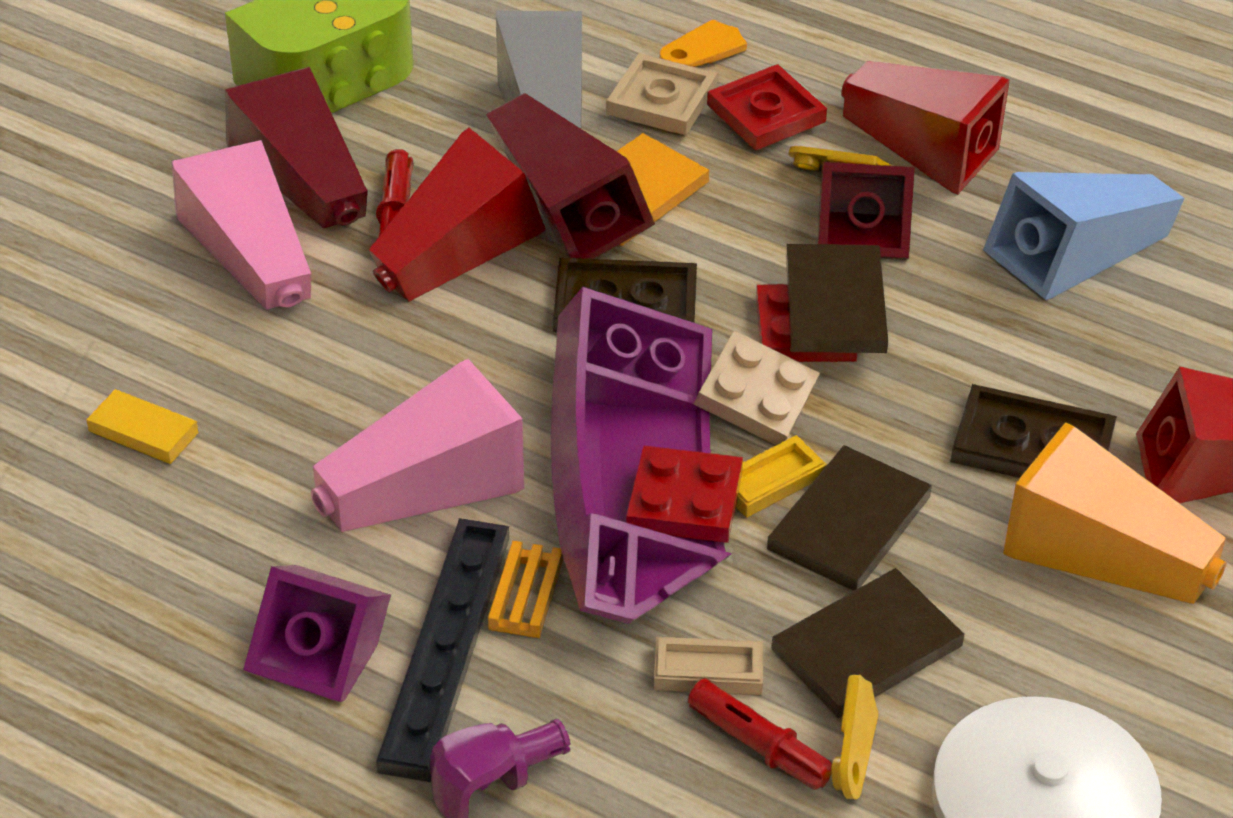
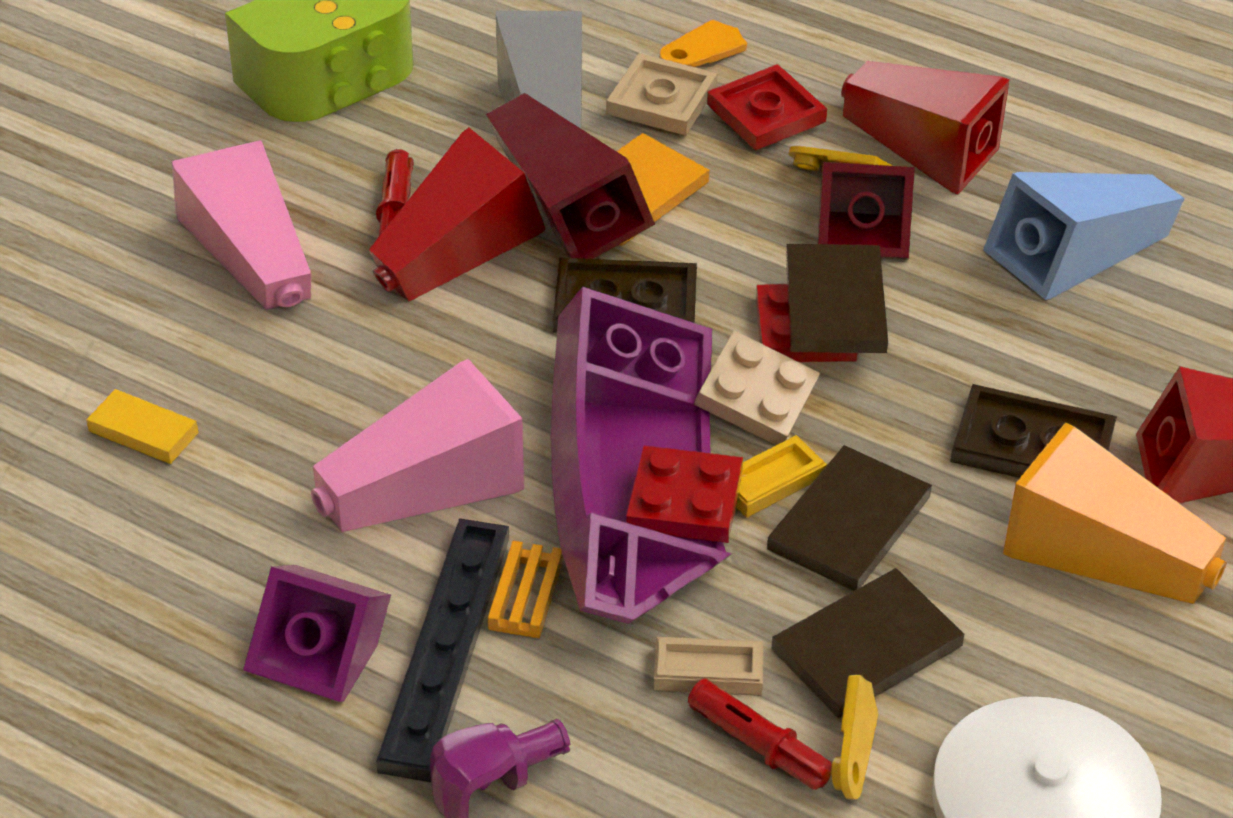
dark red slope [225,67,368,228] -> none

